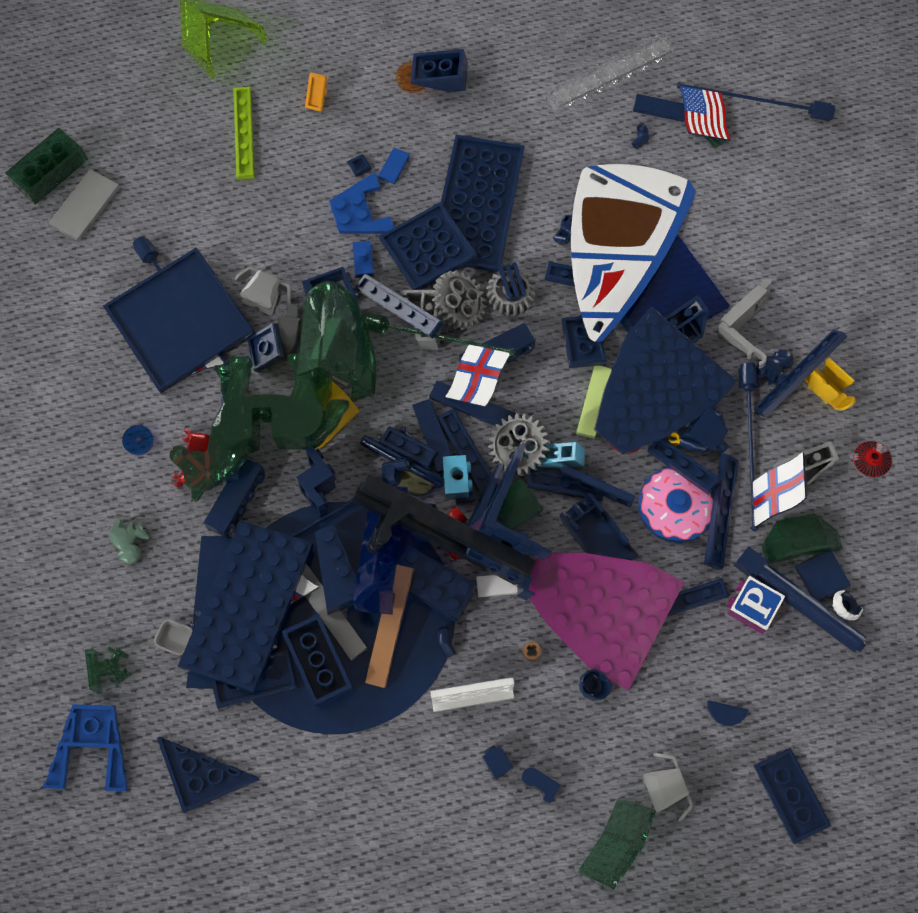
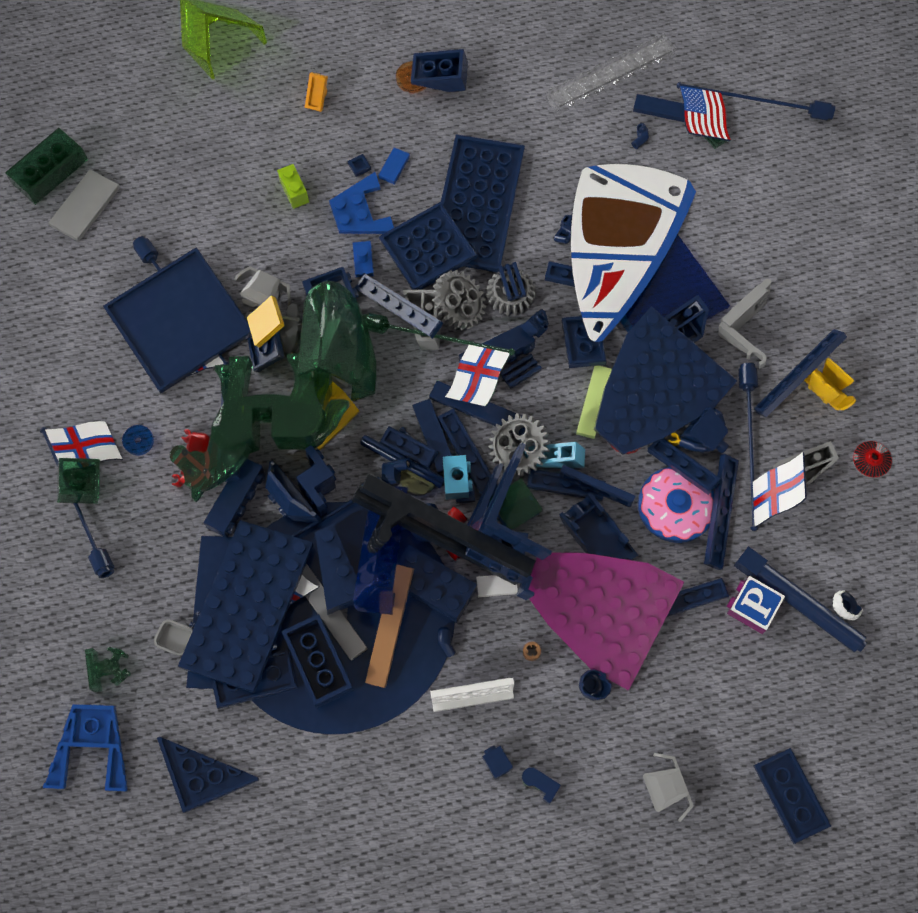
sand green animal [109,518,150,565] -> none
lime tile [233,86,255,180] -> none
clear green windscreen [578,798,656,891] -> none
dark blue tile [707,700,749,726] -> none
dark blue animal [756,349,794,386] -> none
clear green wedge [761,513,843,564] -> none
dark blue tile [795,550,851,601] -> none
none -> flag [40,421,123,578]
none -> clear green brick [57,458,100,504]
none -> yellow tile [247,296,285,348]
none -> dark blue wedge [265,459,322,522]
none -> lime brick [277,164,309,209]
none -> dark blue tile [500,354,542,389]
none -> dark blue piece [521,309,549,338]

